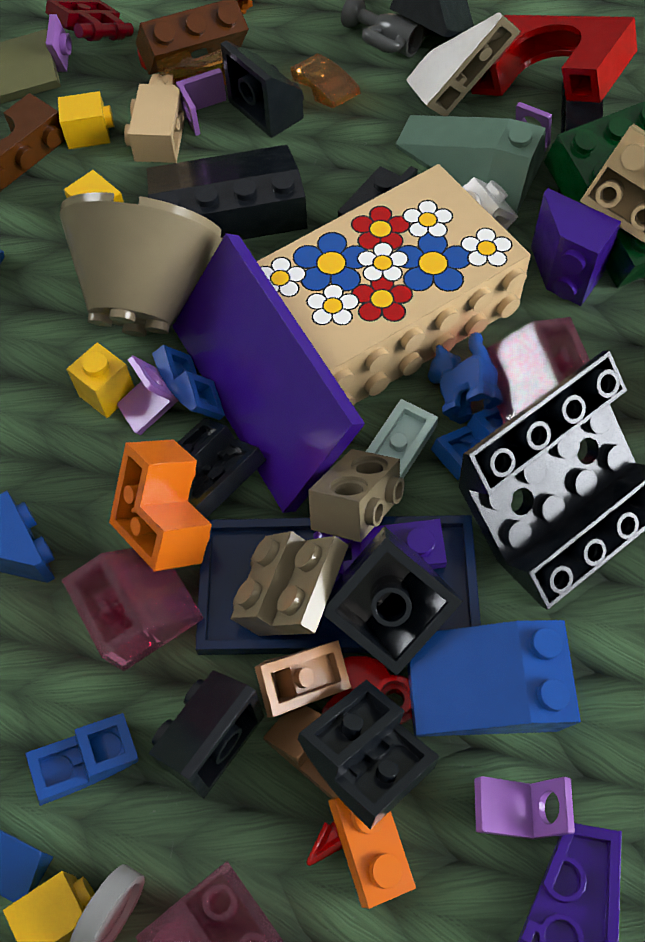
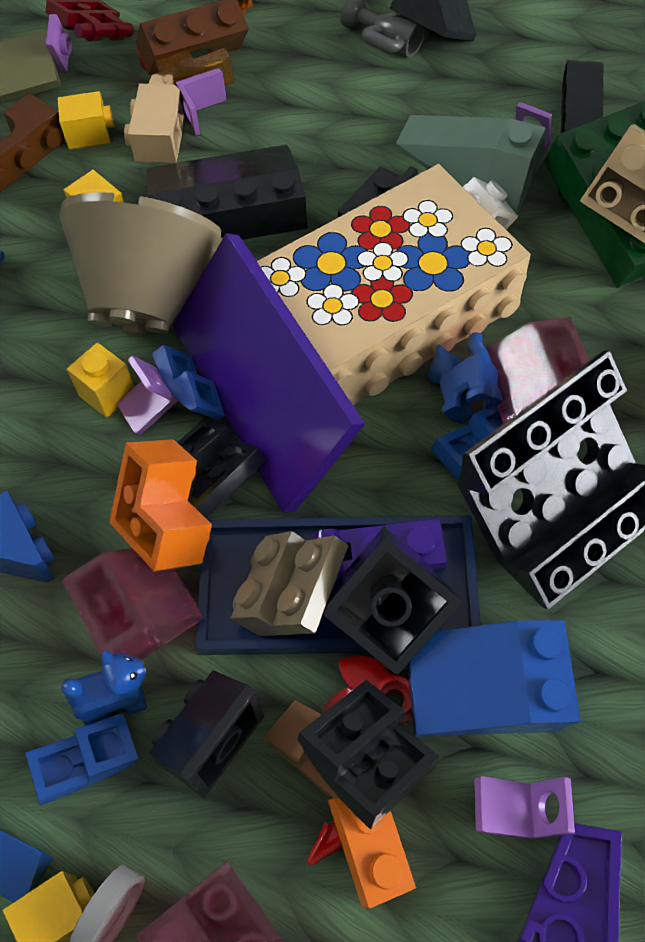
black slope [221,41,304,138] -> none
medium nougat slope [255,640,351,718] -> none
clear orange slope [290,53,361,108] -> none
dark tan brick [308,449,405,542] -> none
light aqua plate [366,399,439,479] -> none
dark tan slope [406,12,521,116] -> none
red arch [471,15,638,103] -> none
dark purple slope [531,188,621,306] -> none
none -> blue animal [61,650,147,725]

